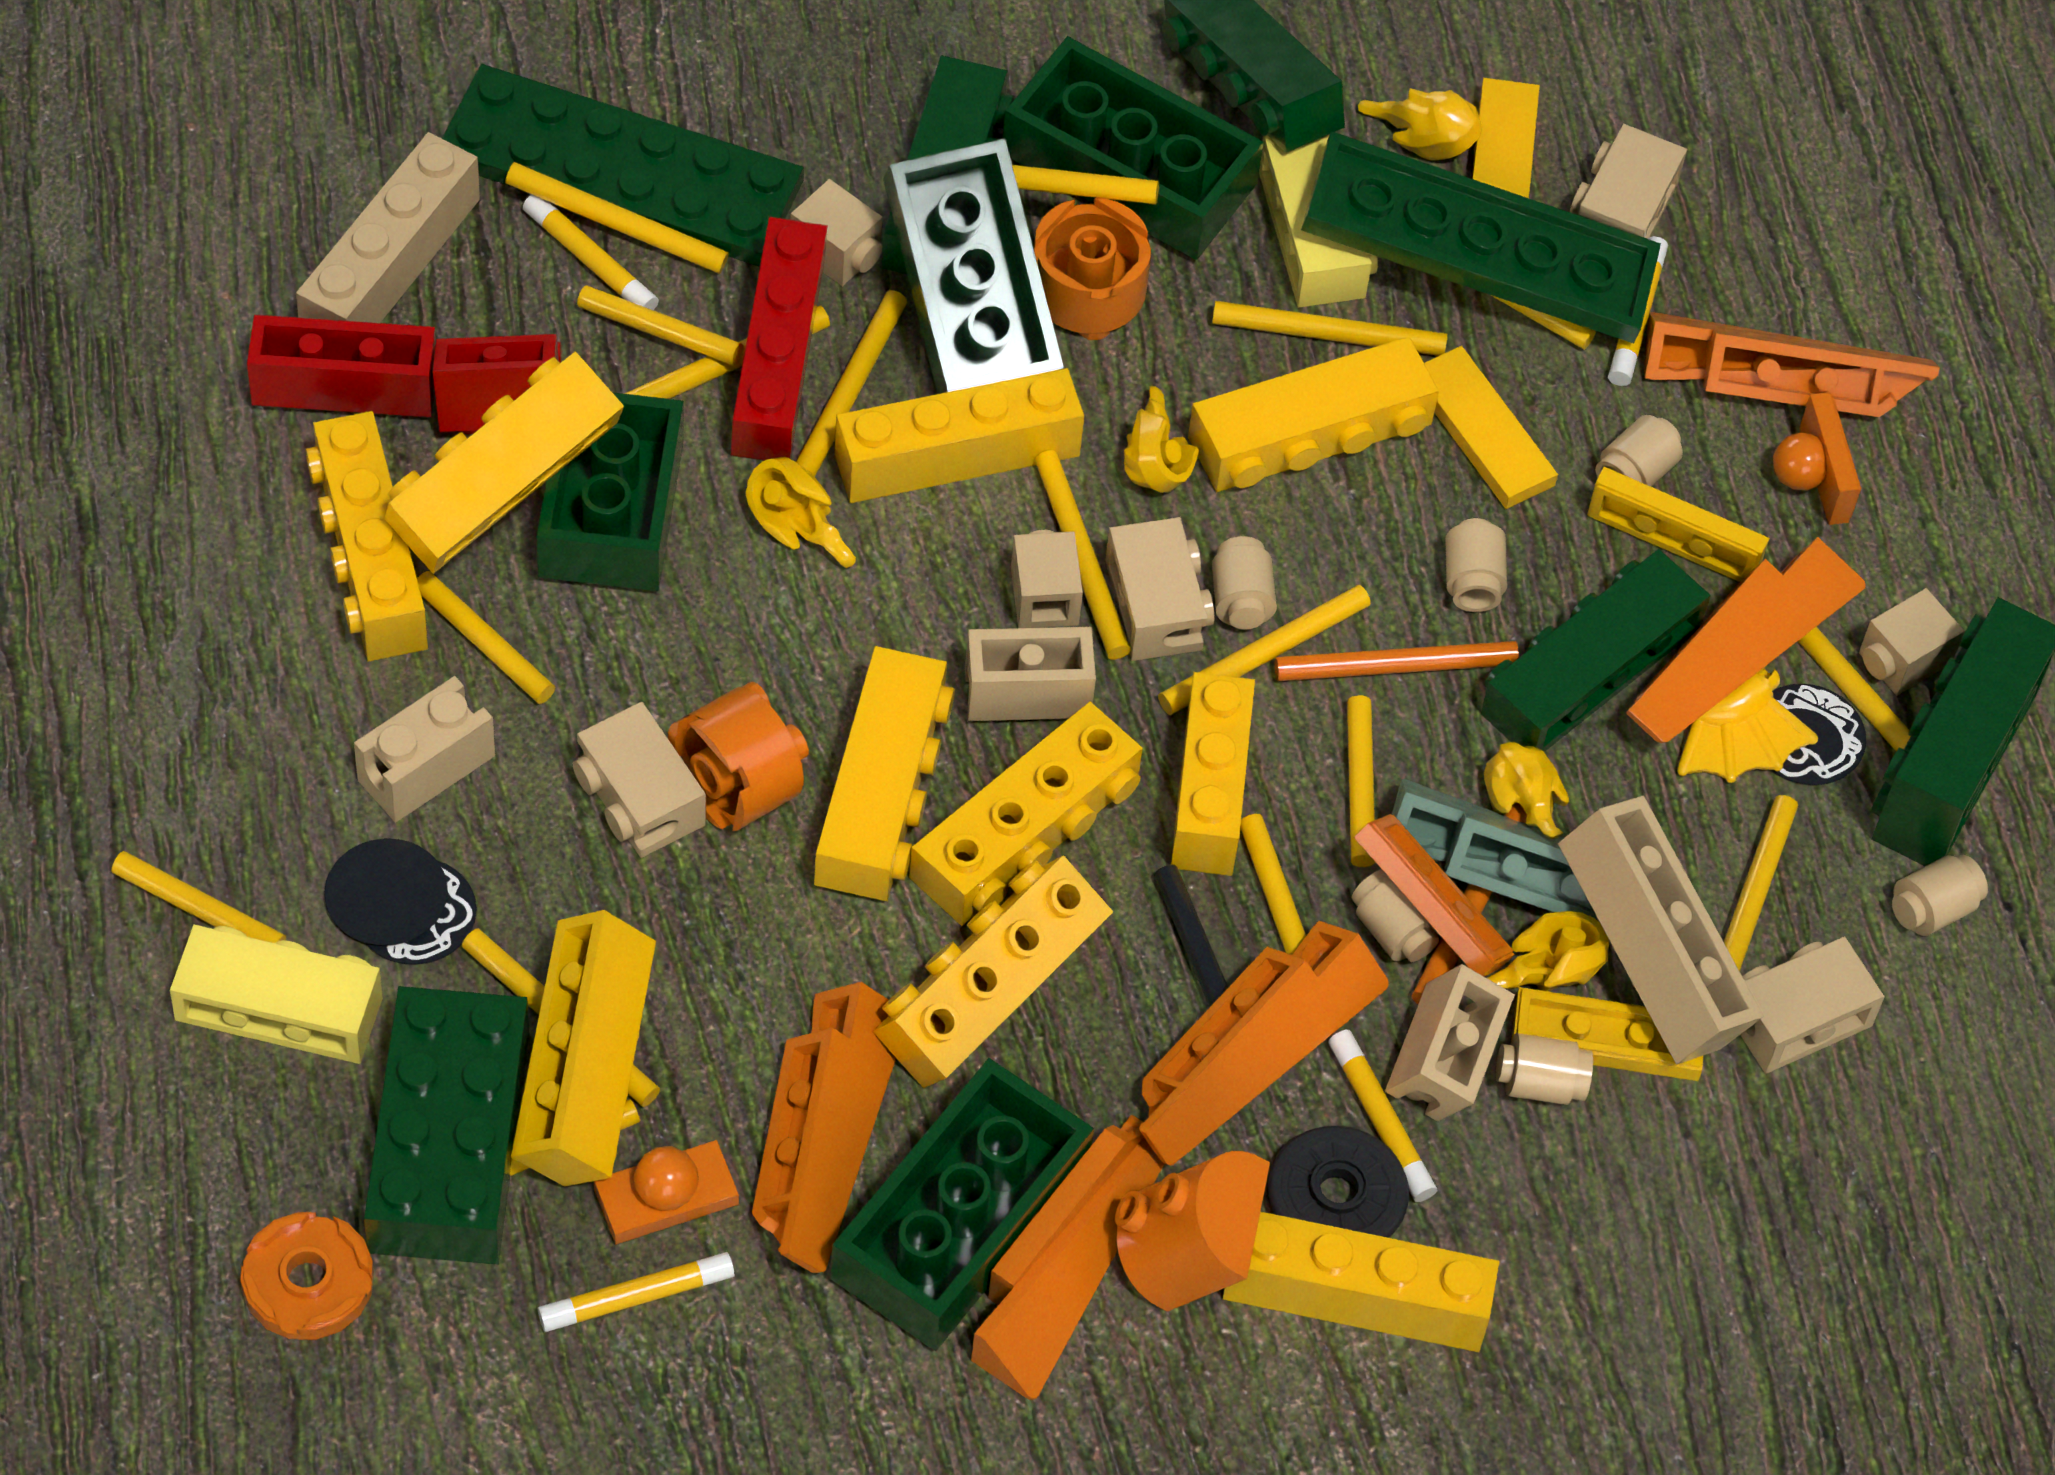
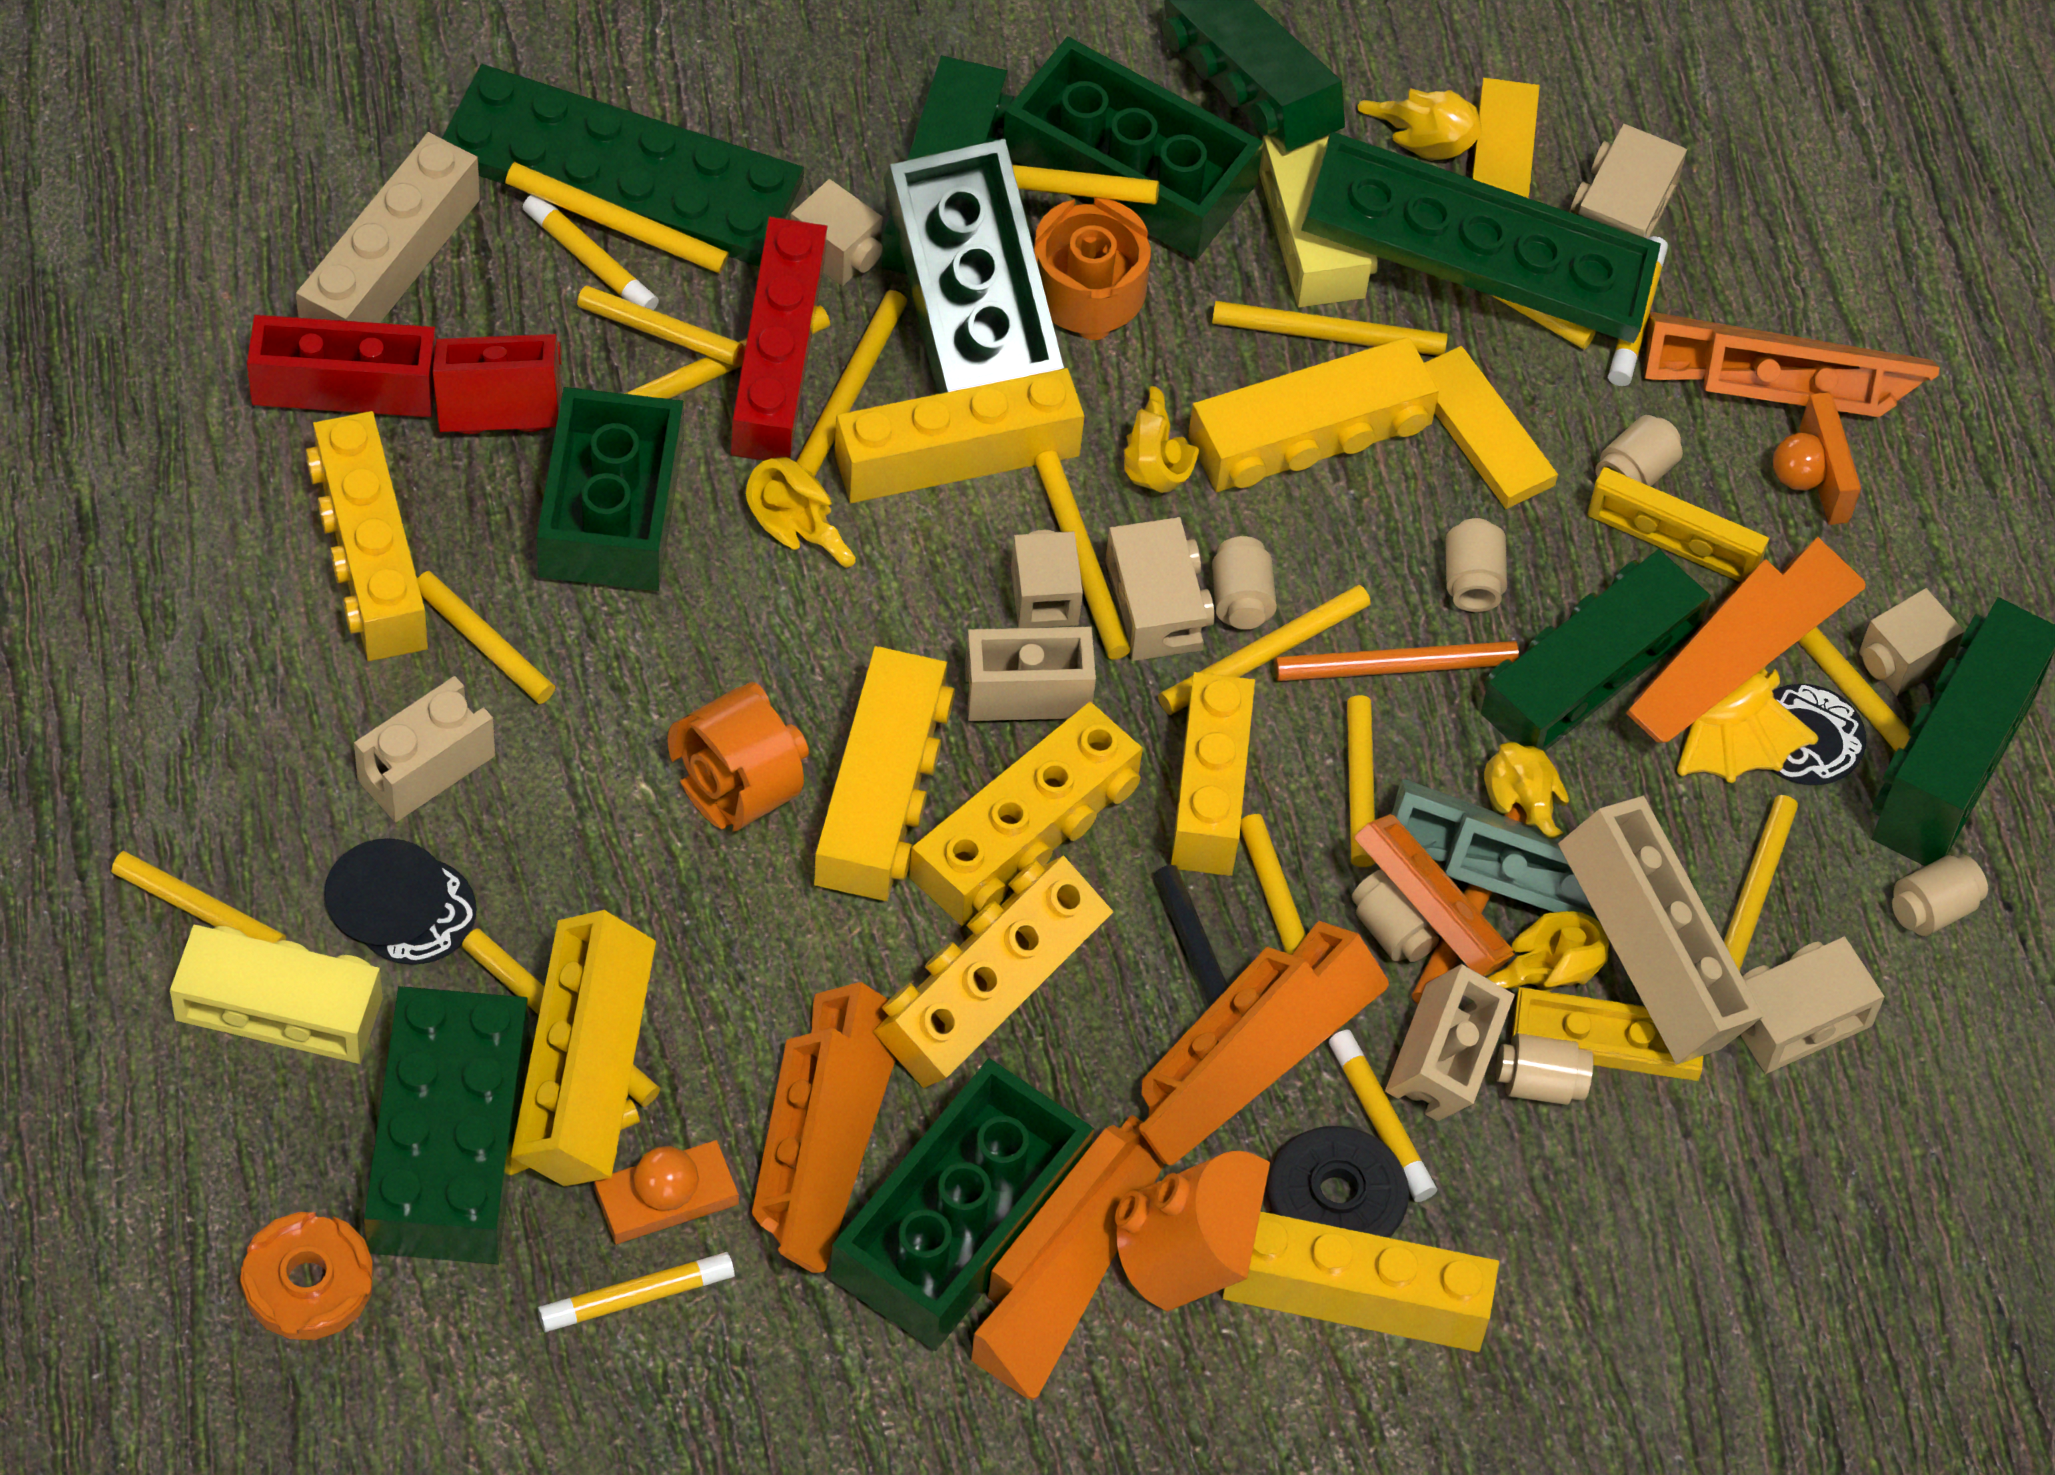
yellow brick [384,351,624,574] -> none
tan brick [573,701,706,858] -> none

